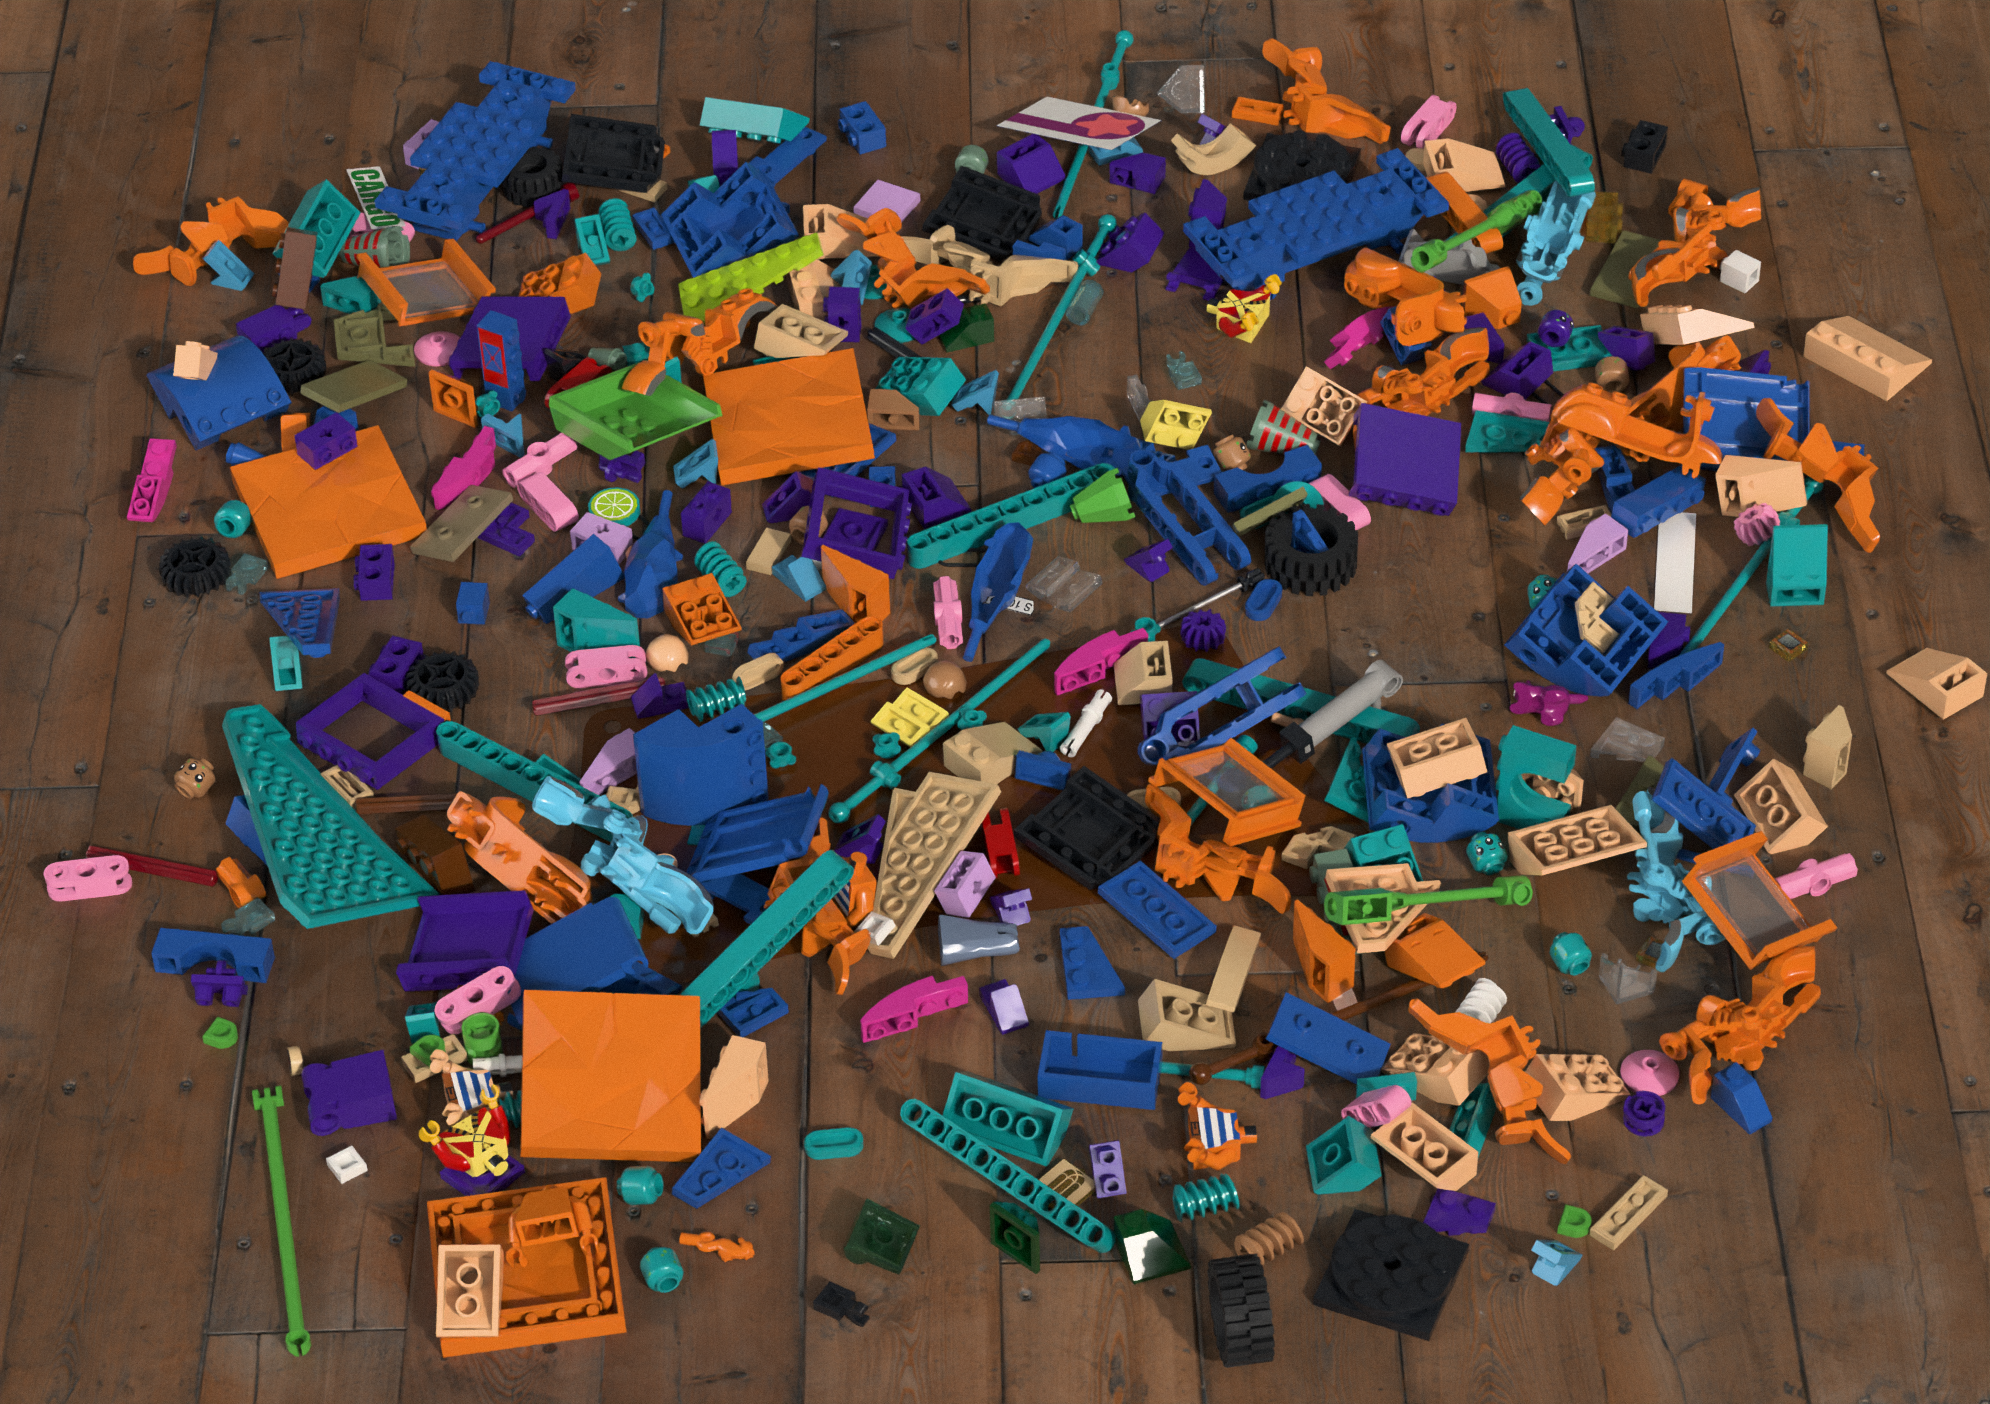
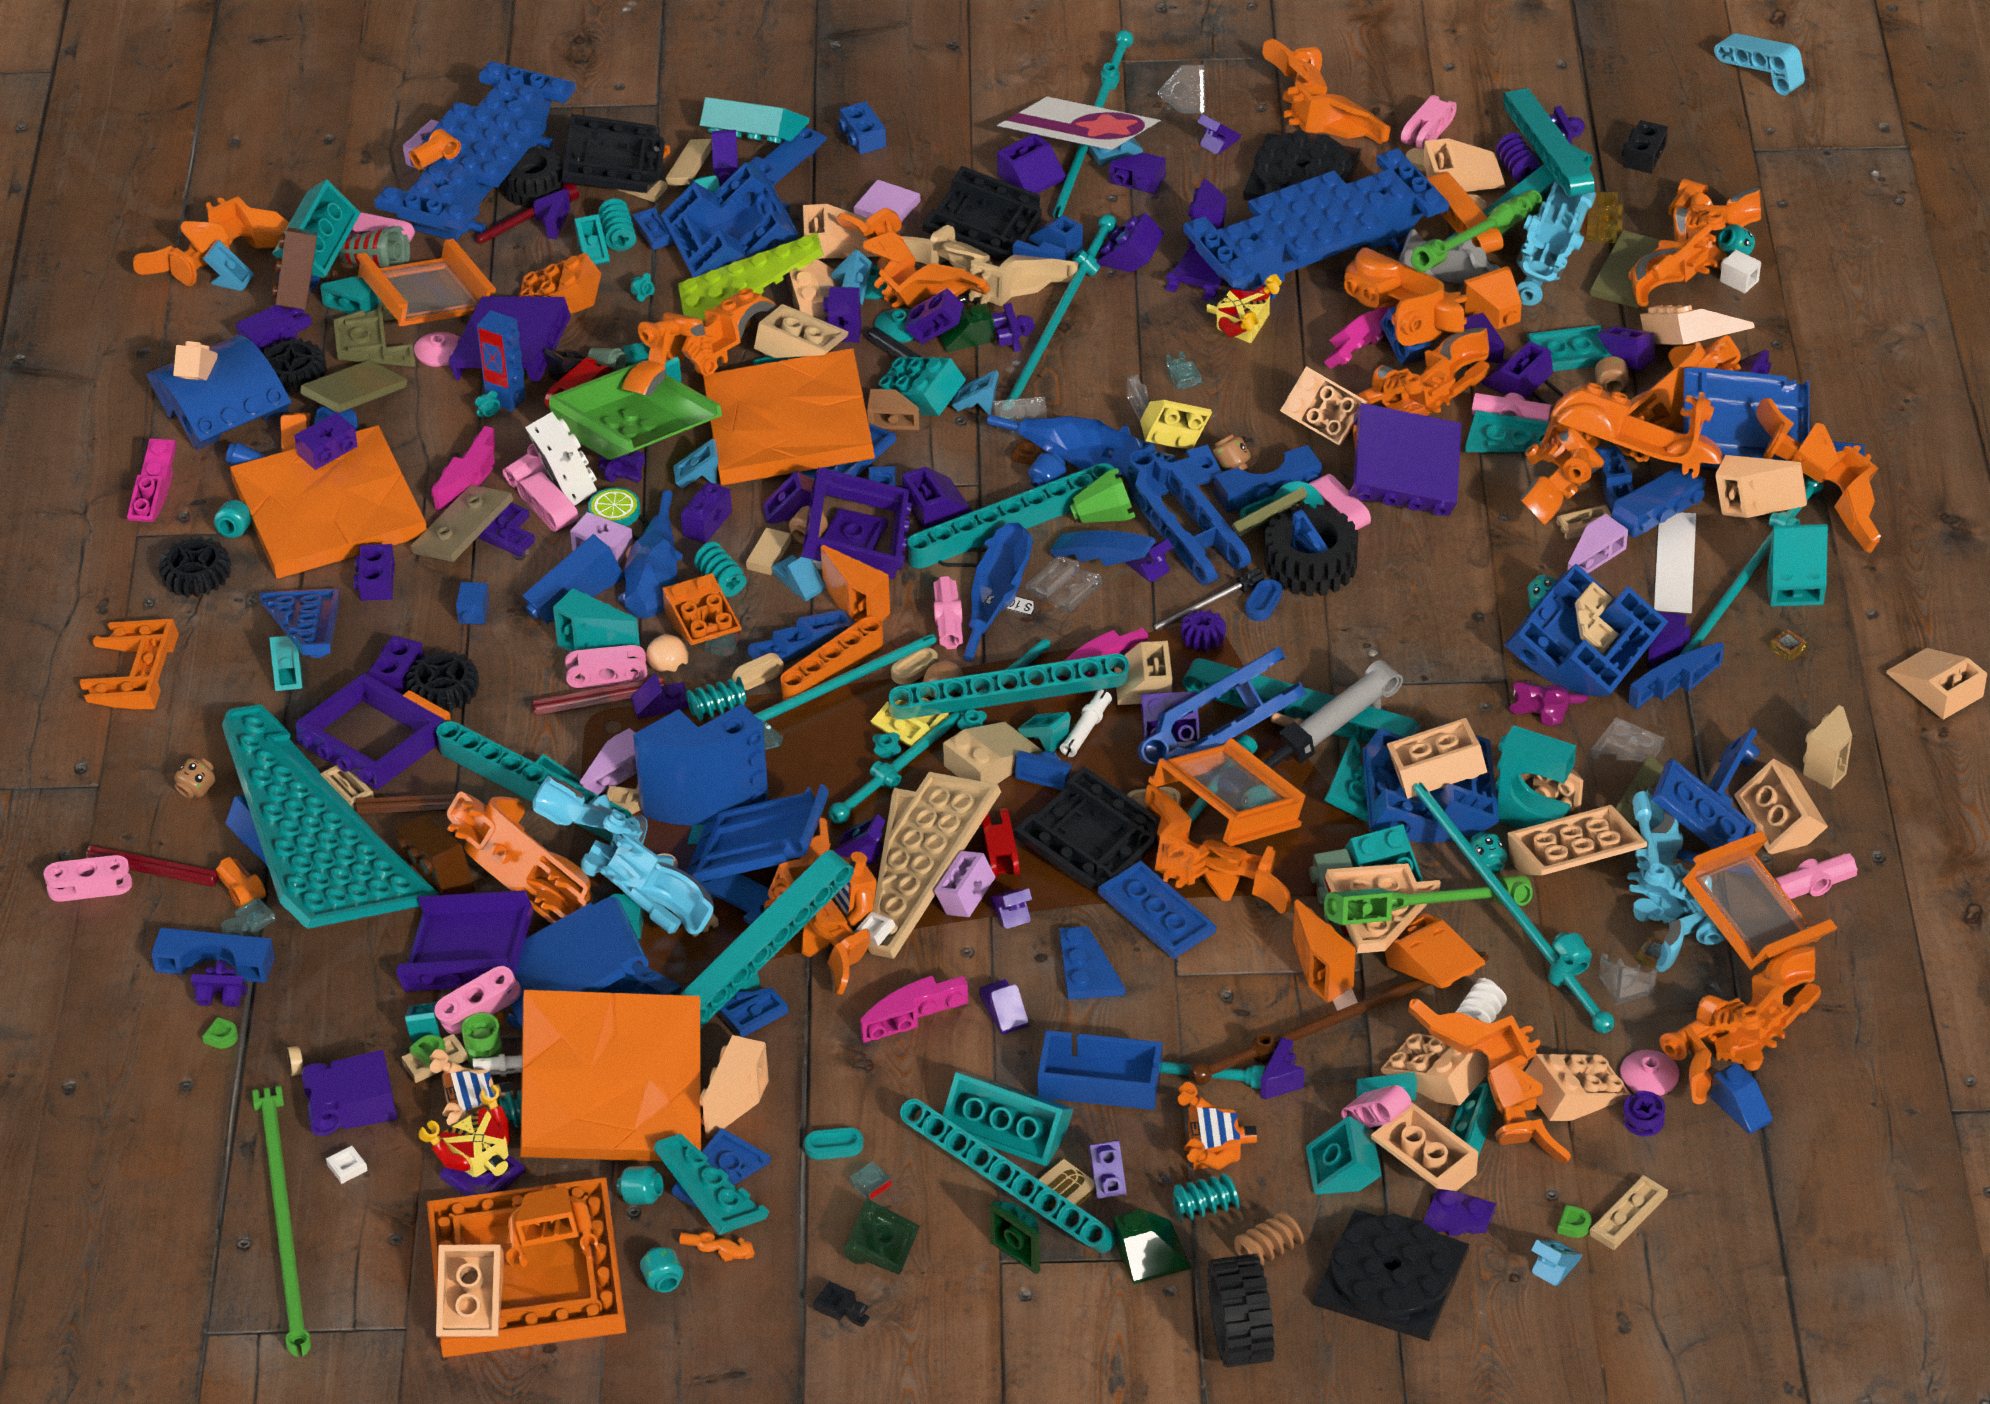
clear light blue plate [226,553,268,595] -> none
sticker [346,166,406,229] -> none
orange slope [429,370,478,428] -> none
dark azure slope [481,413,525,458] -> none
teal plate [766,742,796,768] -> none
sand blue piece [938,915,1020,966] -> none
sand green head [955,145,988,174] -> none
clear light blue piece [1066,280,1104,326] -> none
medium nougat hair [1112,96,1150,117] -> none
teal plate [1130,617,1161,642] -> none
tan slope [1138,979,1236,1051] -> none
tan arch [1171,123,1256,175] -> none
tan slope [1206,925,1261,1013] -> none
orange tile [1232,97,1284,126] -> none
sand green cone [1246,400,1321,455] -> none
blue plate [1266,992,1391,1084] -> none
tan tile [1282,826,1357,869] -> none
dark purple head [1538,310,1574,347] -> none
bright pink gear [1734,503,1780,546] -> none
light nougat slope [1803,316,1932,401] -> none
none -> orange wedge [79,619,179,709]
none -> orange piece [409,129,461,170]
none -> white piece [525,412,598,506]
none -> teal wing [654,1133,770,1235]
none -> tan tile [666,139,712,185]
none -> clear light blue plate [850,1161,892,1201]
none -> teal beam [889,653,1129,719]
none -> dark purple hips [992,303,1035,352]
none -> blue slope [1050,530,1156,566]
none -> teal bar [1413,782,1615,1034]
none -> medium azure beam [1714,33,1805,96]
none -> teal head [1718,224,1755,256]

